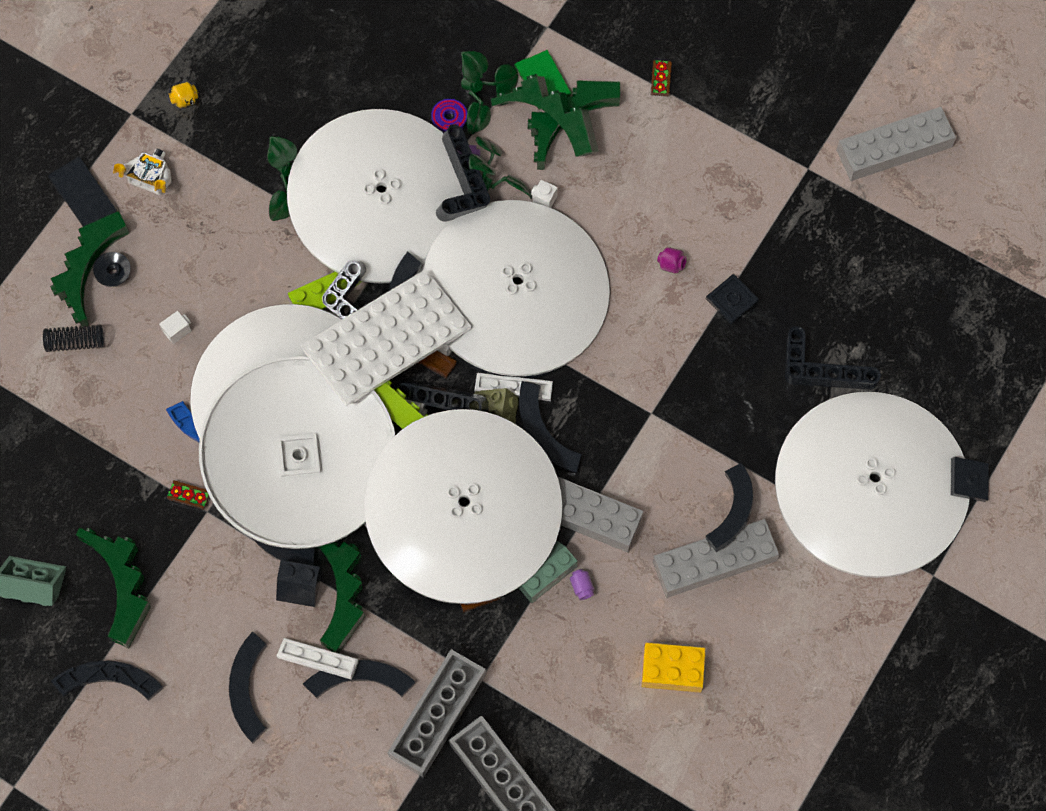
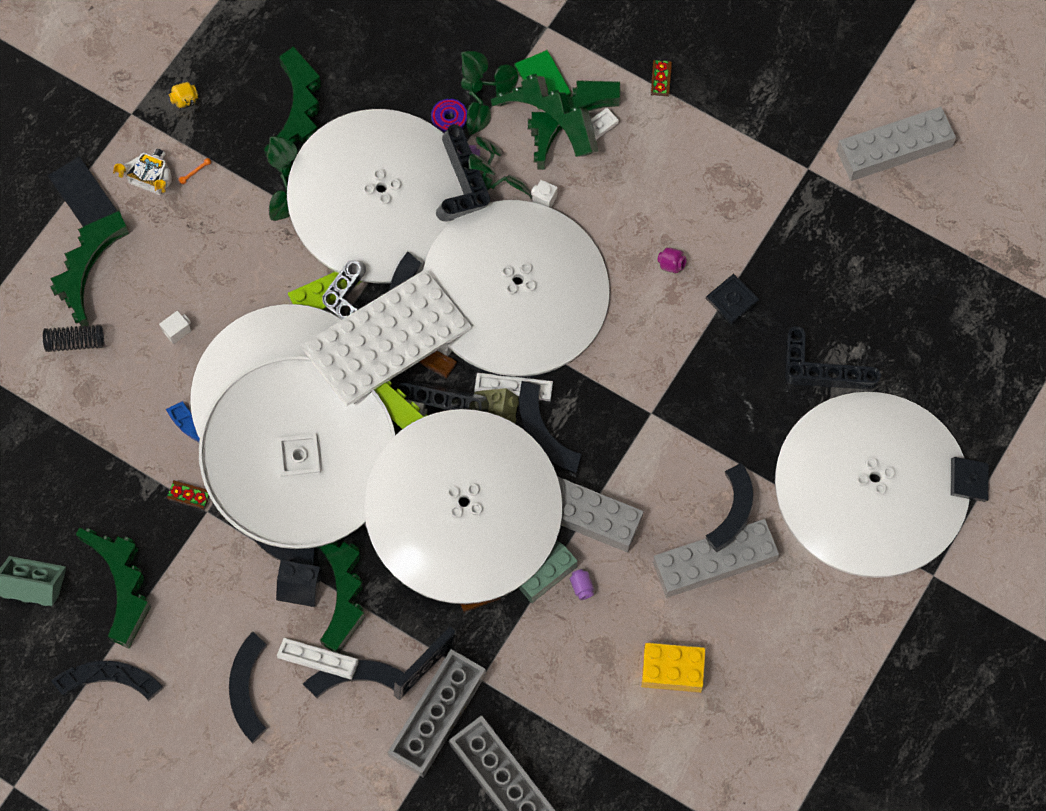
black dish [93,252,131,287] -> none
none -> orange hinge [179,158,211,184]
none -> dark green arch [264,47,321,157]
none -> black tile [394,627,455,700]
none -> white plate [591,108,619,140]

